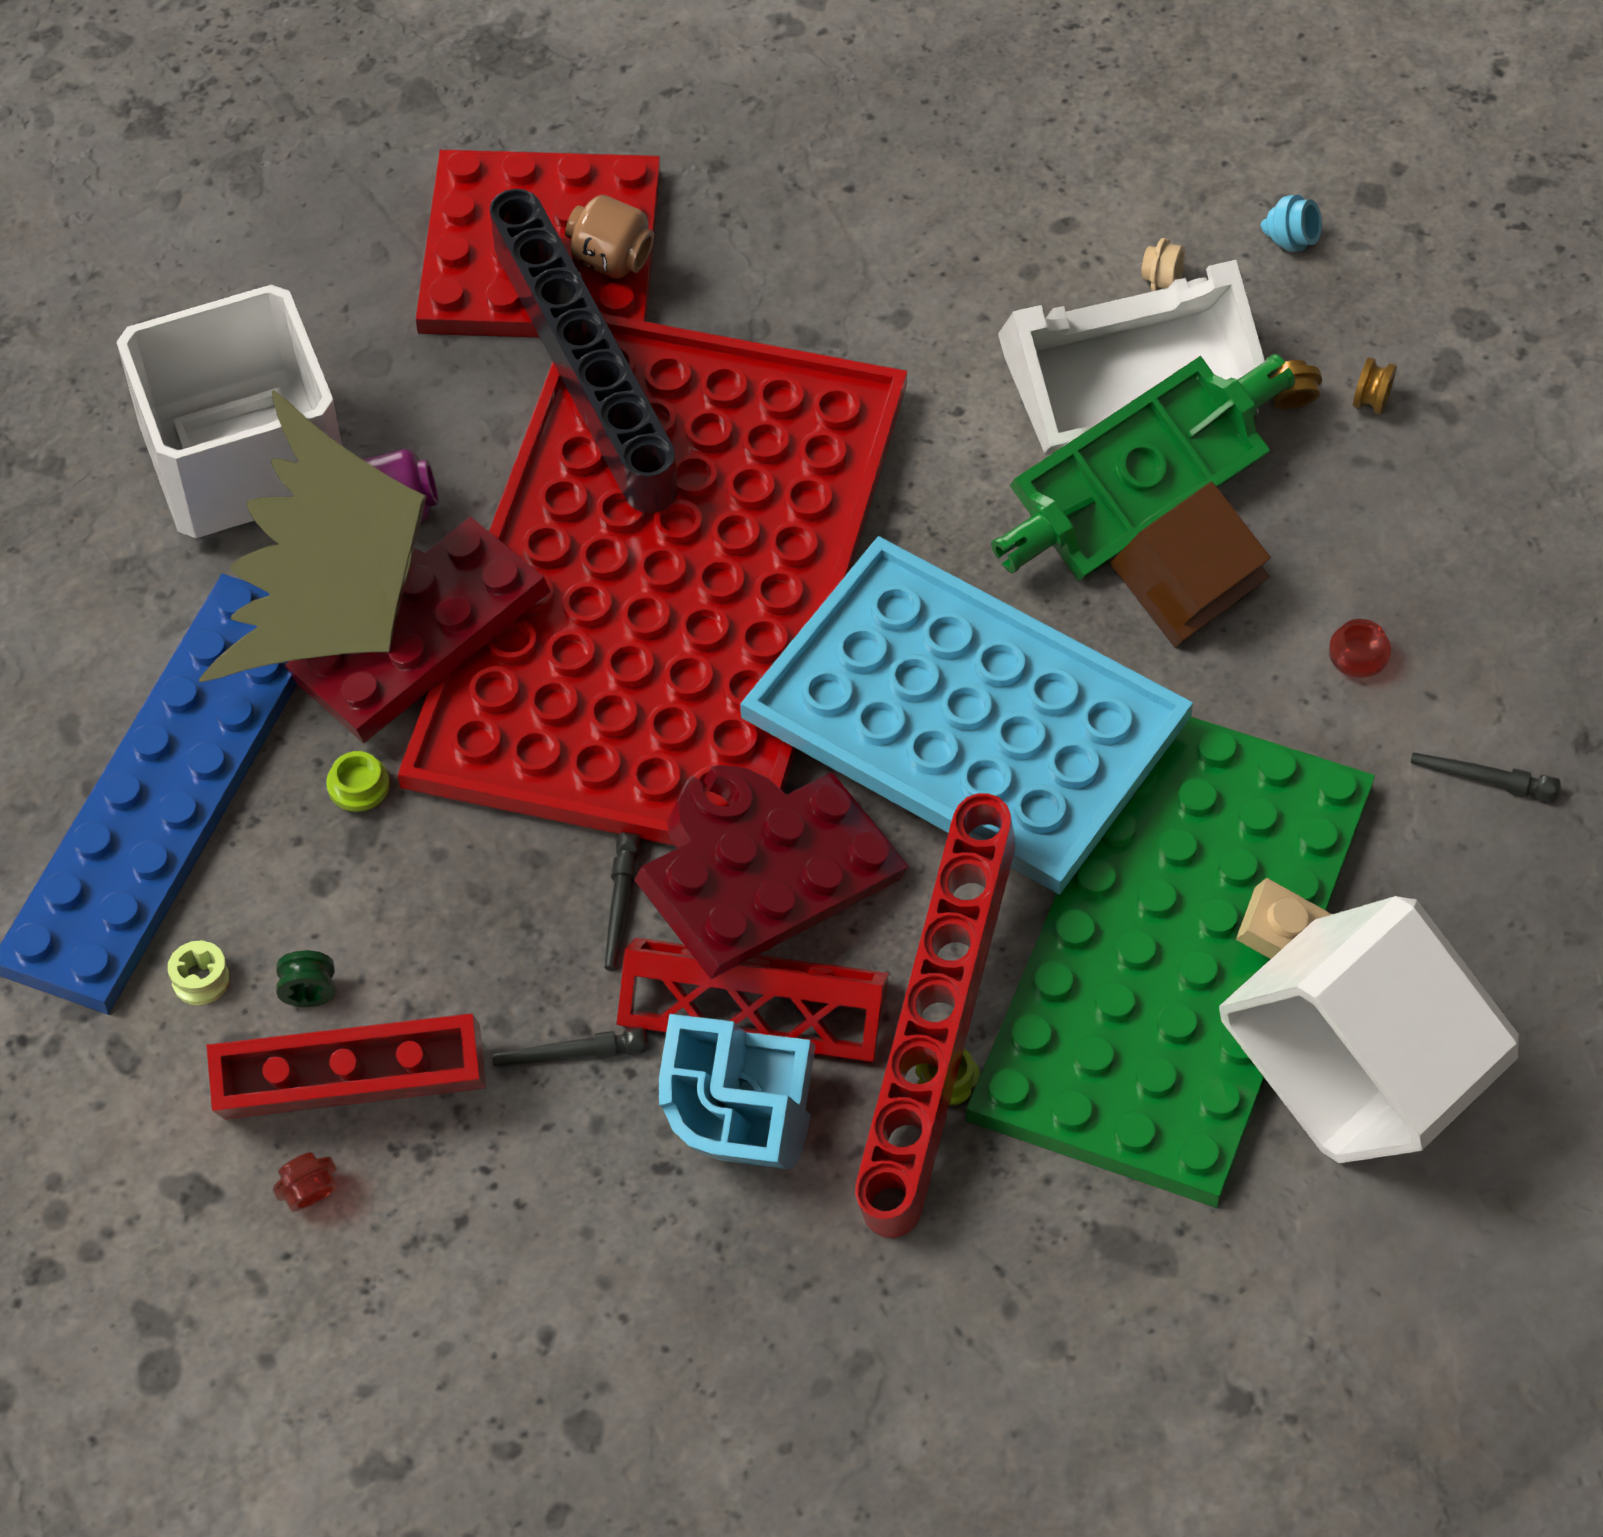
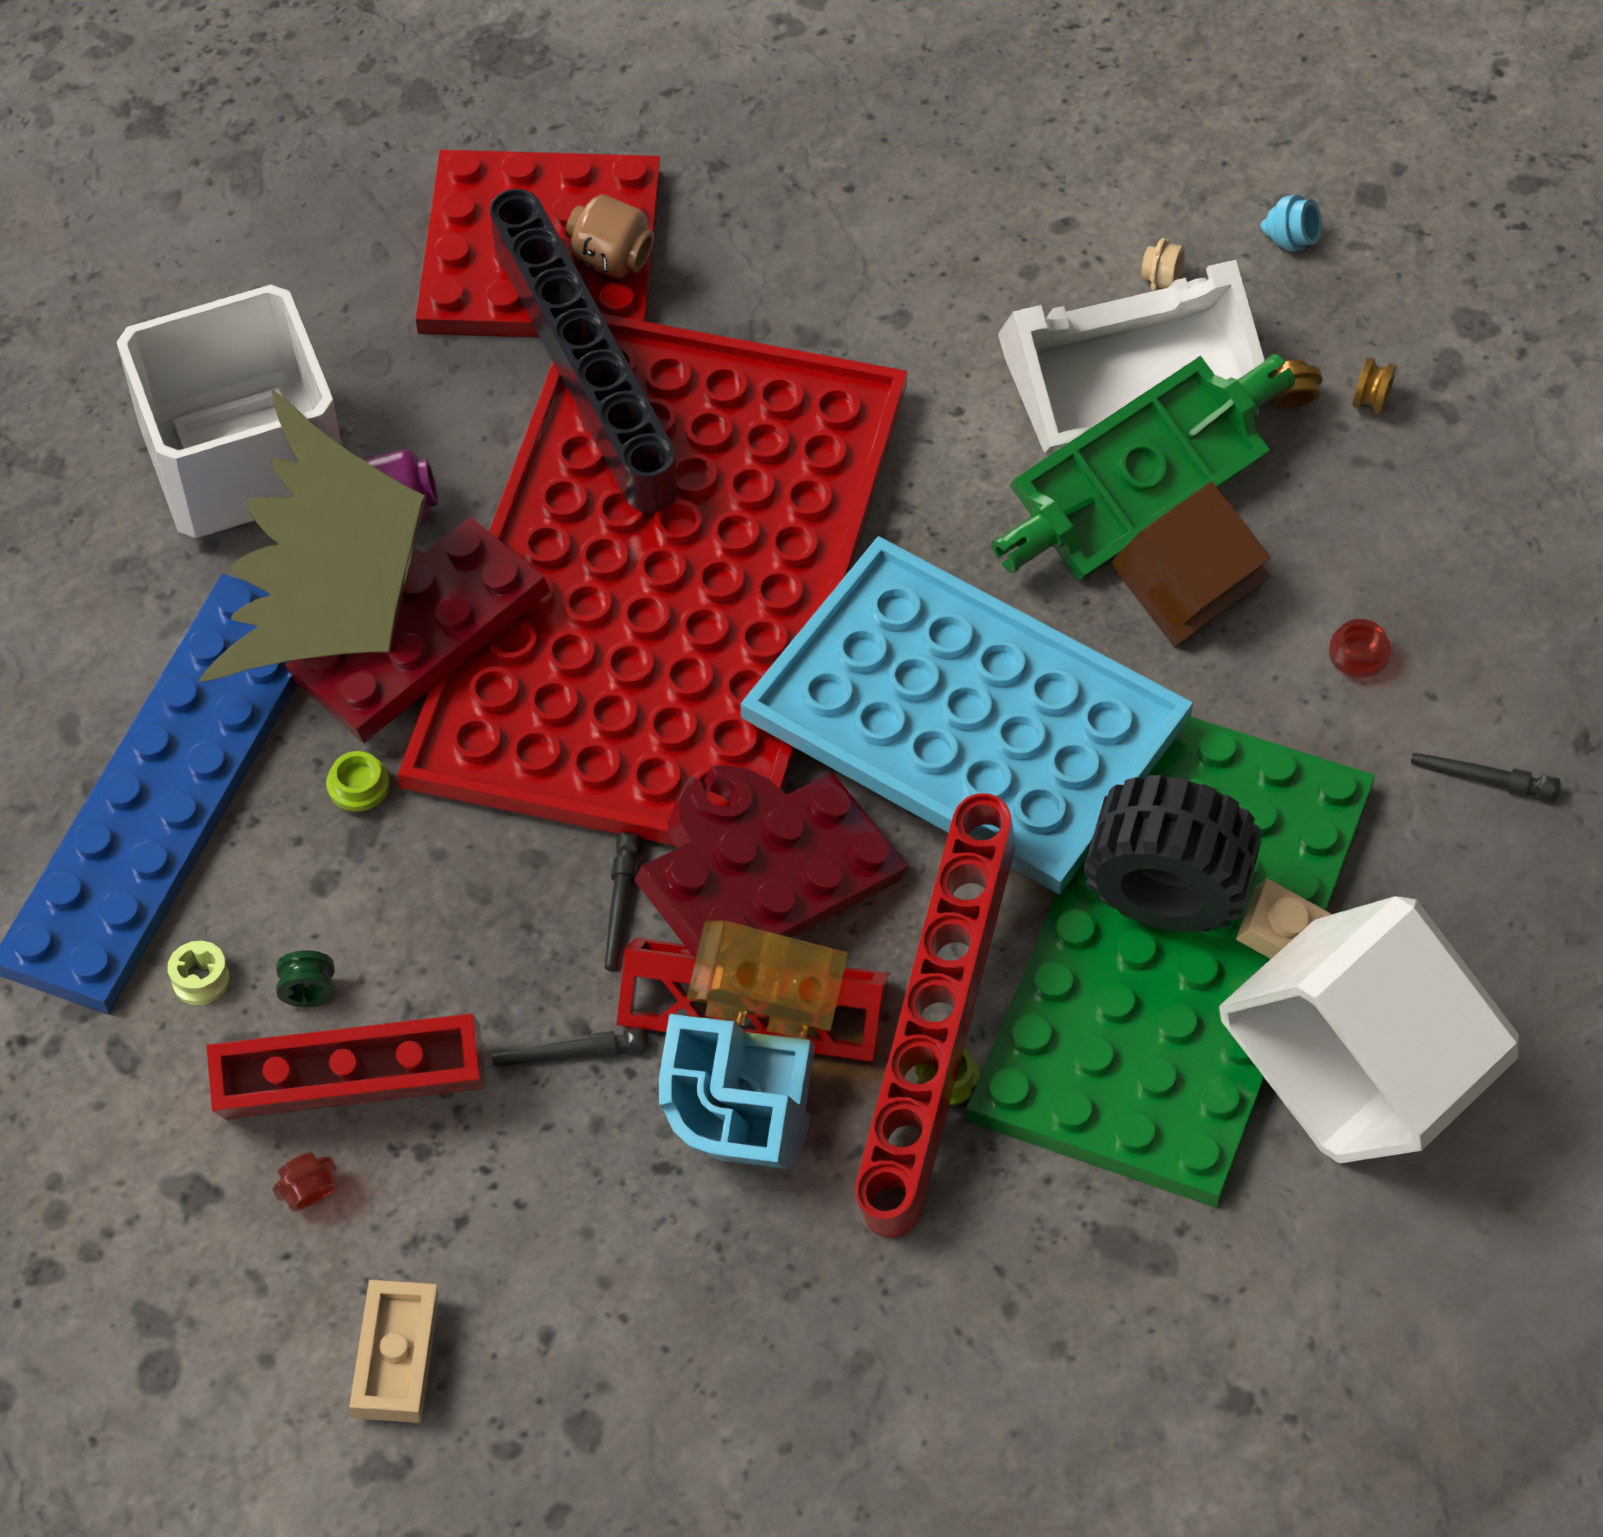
none -> tan plate [349,1280,440,1423]
none -> clear yellow brick [687,921,848,1040]
none -> black tyre [1084,775,1262,933]

